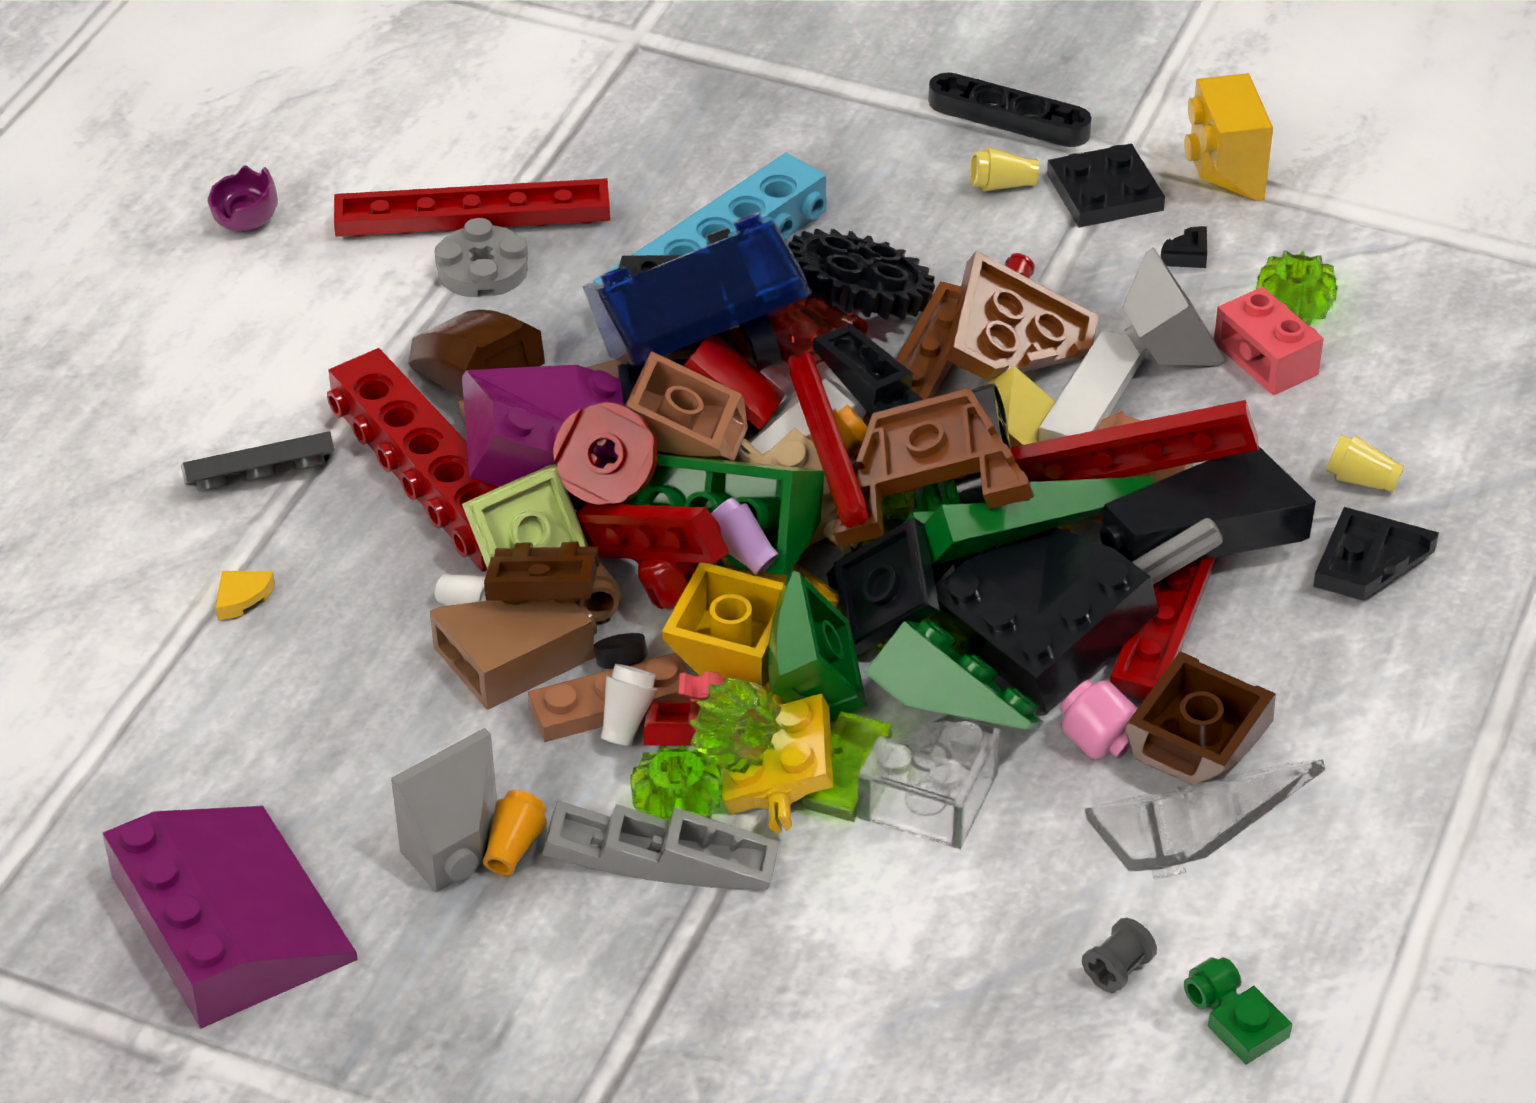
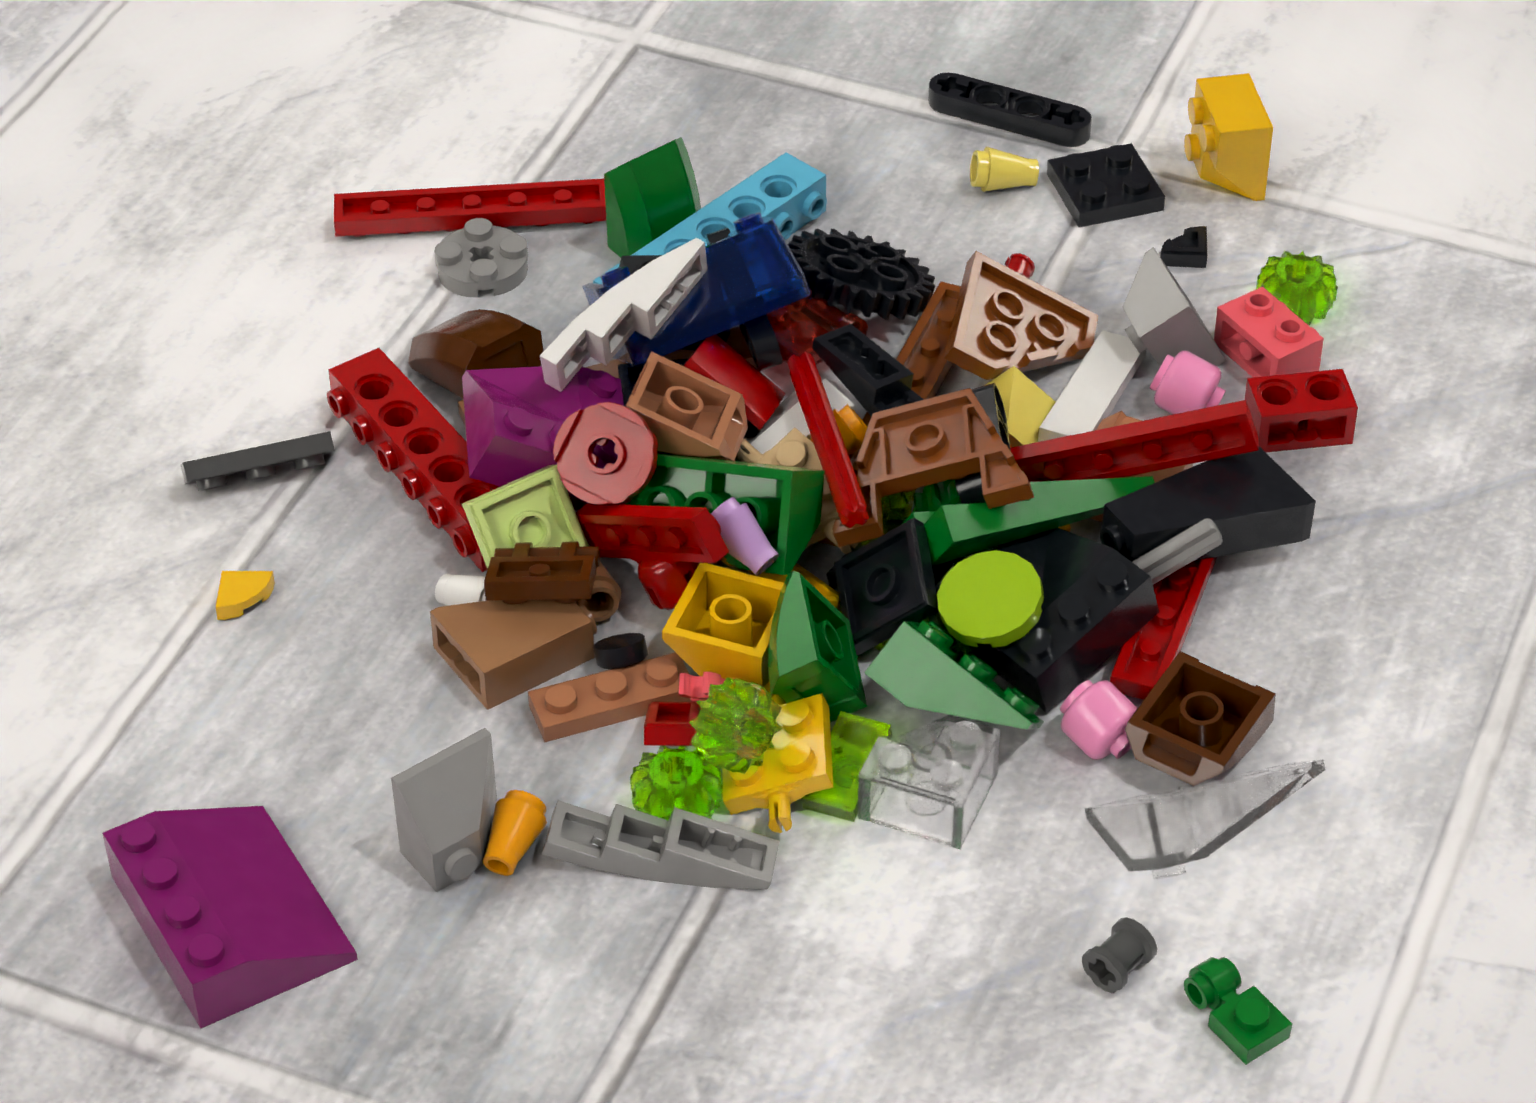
magenta hair [207,165,278,231] -> none
white cone [600,664,658,746] -> none
black wing [1313,507,1439,600] -> none
light yellow cone [1326,434,1404,493] -> none
none -> white slope [540,238,708,392]
none -> green slope [604,137,701,258]
none -> lime tile [937,550,1044,648]
none -> bright pink head [1150,351,1226,415]
none -> red brick [1245,369,1358,453]

